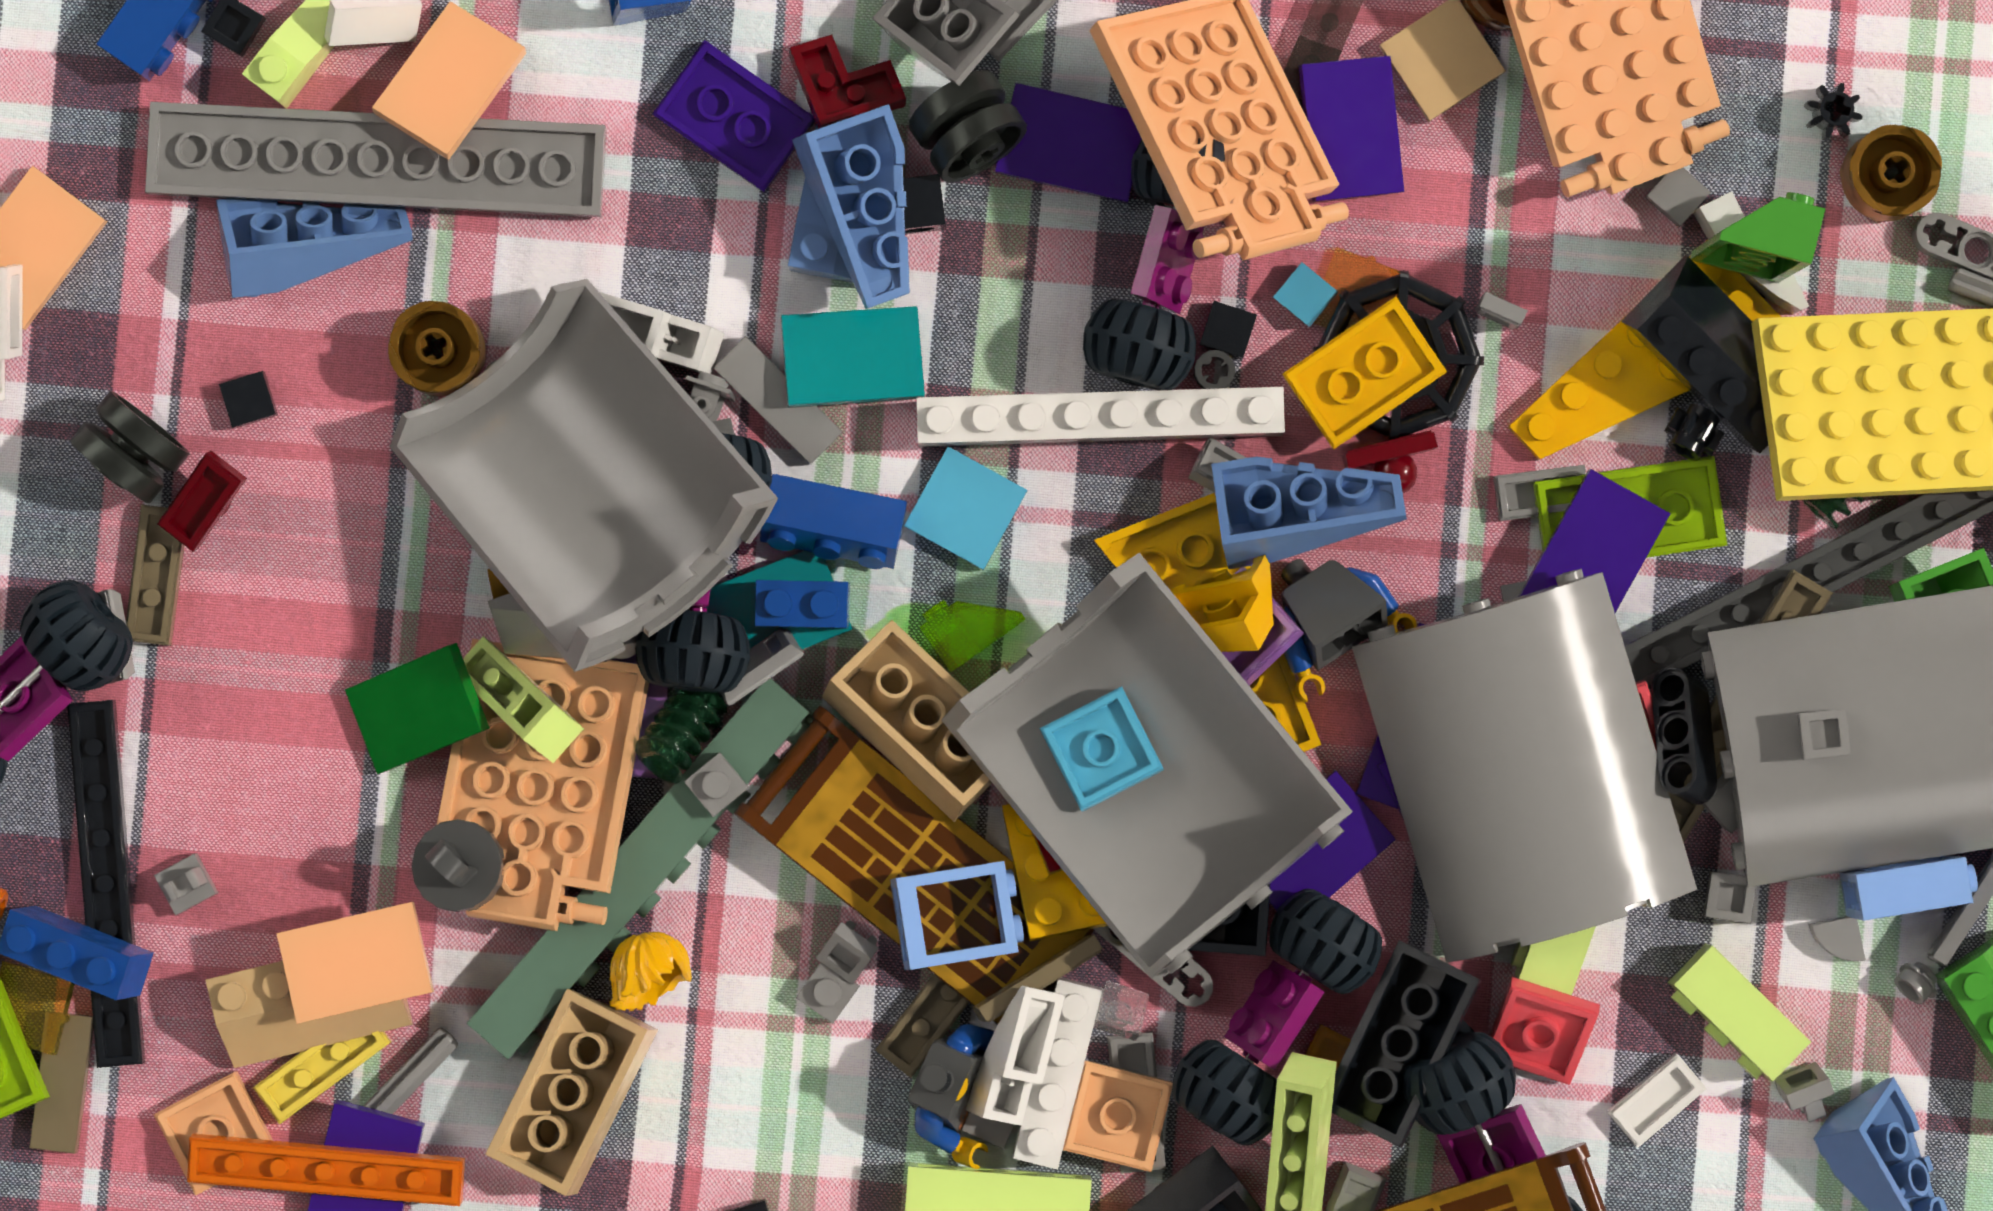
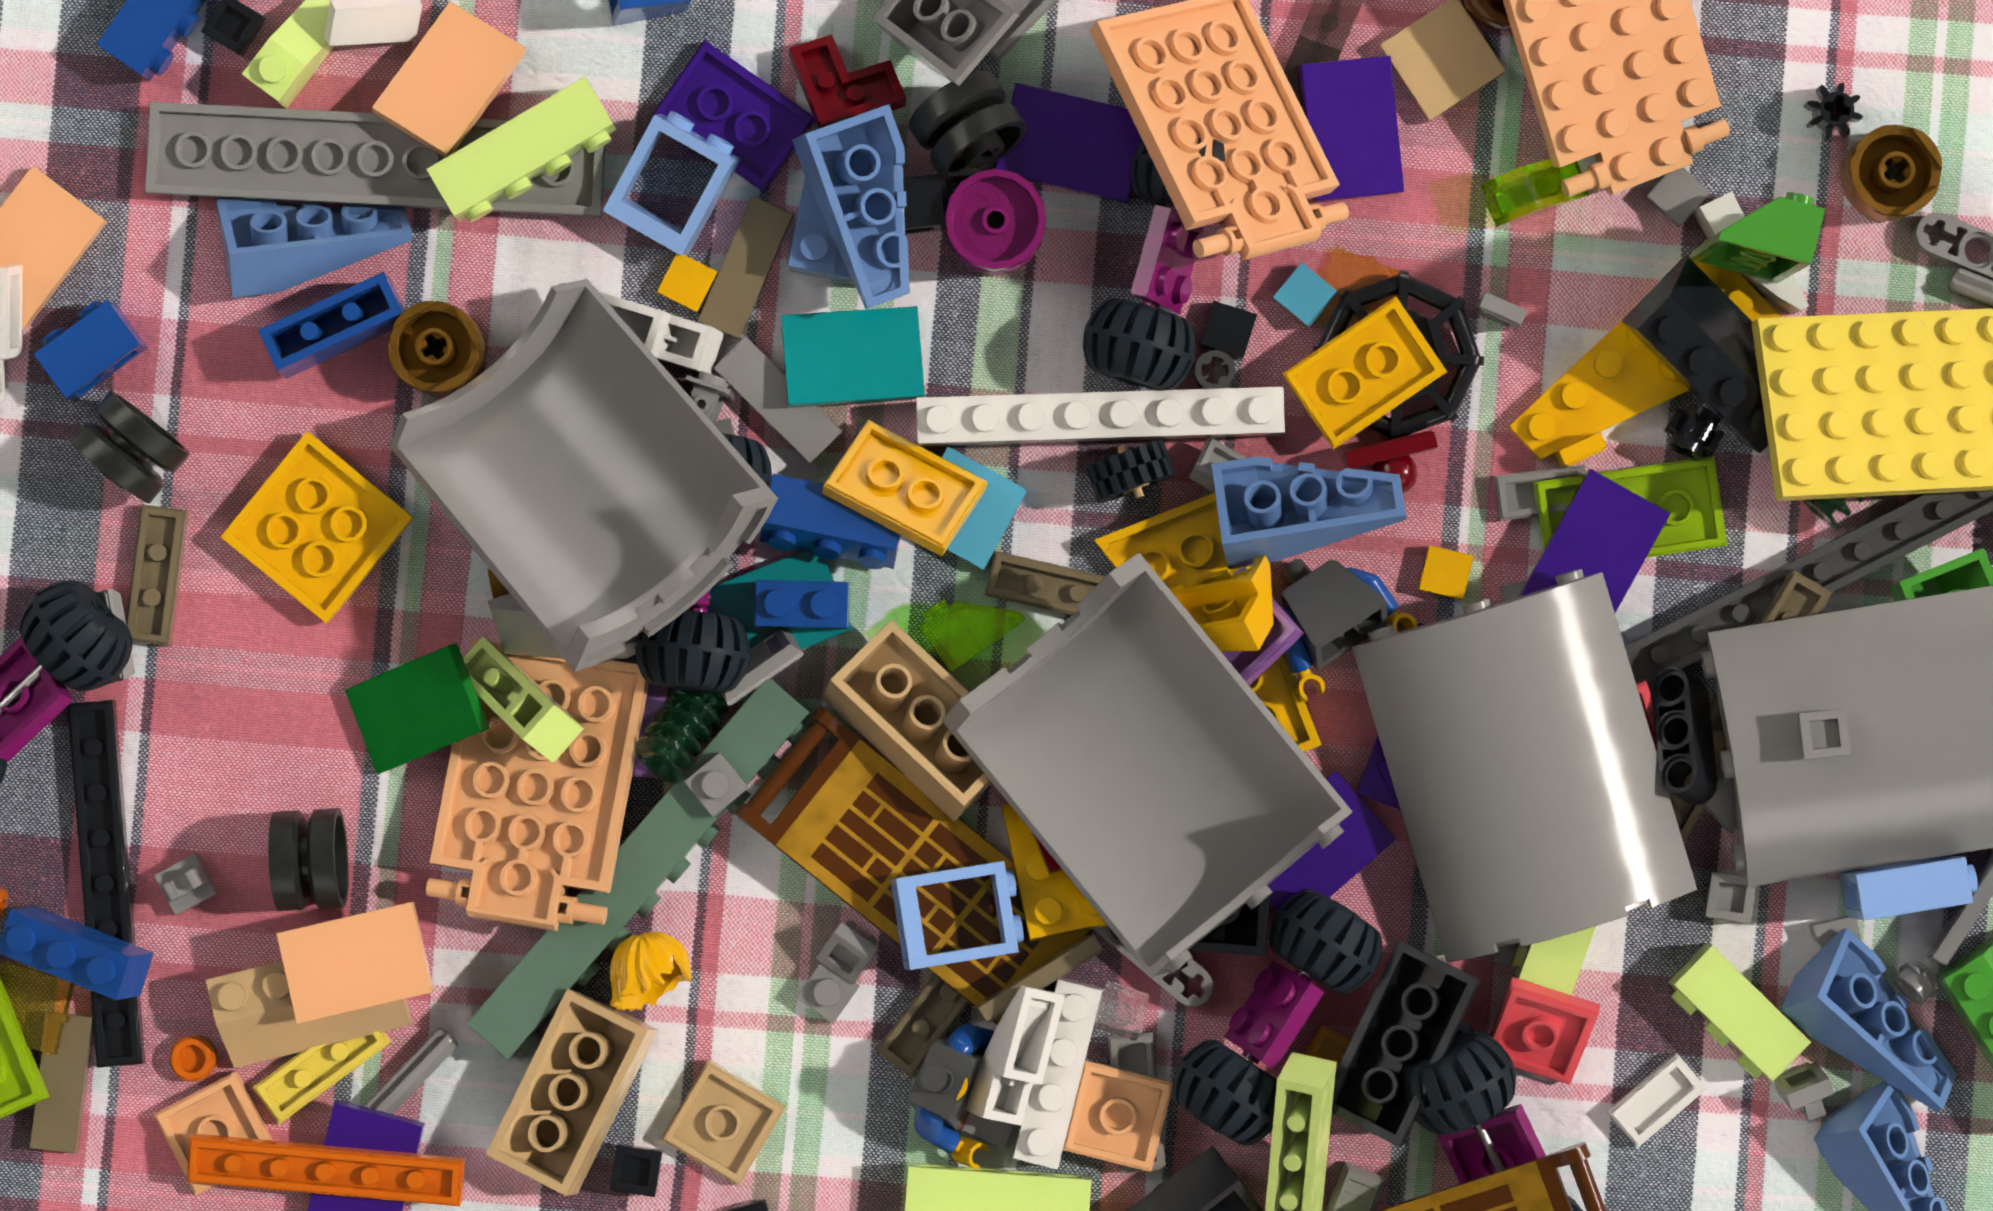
dark red tile [157,451,247,552] -> none
black tile [219,371,278,429] -> none
dark grey tile [411,819,504,912] -> none
medium azure tile [1039,686,1164,812] -> none
none -> blue brick [34,300,148,401]
none -> orange tile [169,1035,218,1082]
none -> yellow plate [220,431,415,624]
none -> blue brick [258,272,405,379]
none -> pearl dark grey wheel [268,808,349,911]
none -> yellowish green brick [426,77,617,223]
none -> light blue window [602,111,741,256]
none -> black plate [610,1143,663,1197]
none -> yellow tile [657,253,718,313]
none -> tan tile [661,1060,786,1186]
none -> dark tan tile [698,196,794,340]
none -> yellow tile [822,420,988,556]
none -> magenta wheel [945,169,1046,276]
none -> dark tan tile [985,551,1106,615]
none -> black wheel [1086,440,1175,503]
none -> yellow tile [1418,545,1474,600]
none -> clear neon green slope [1480,159,1589,227]
none -> yellow tile [1553,432,1607,468]
none -> medium blue wedge [1780,928,1957,1112]

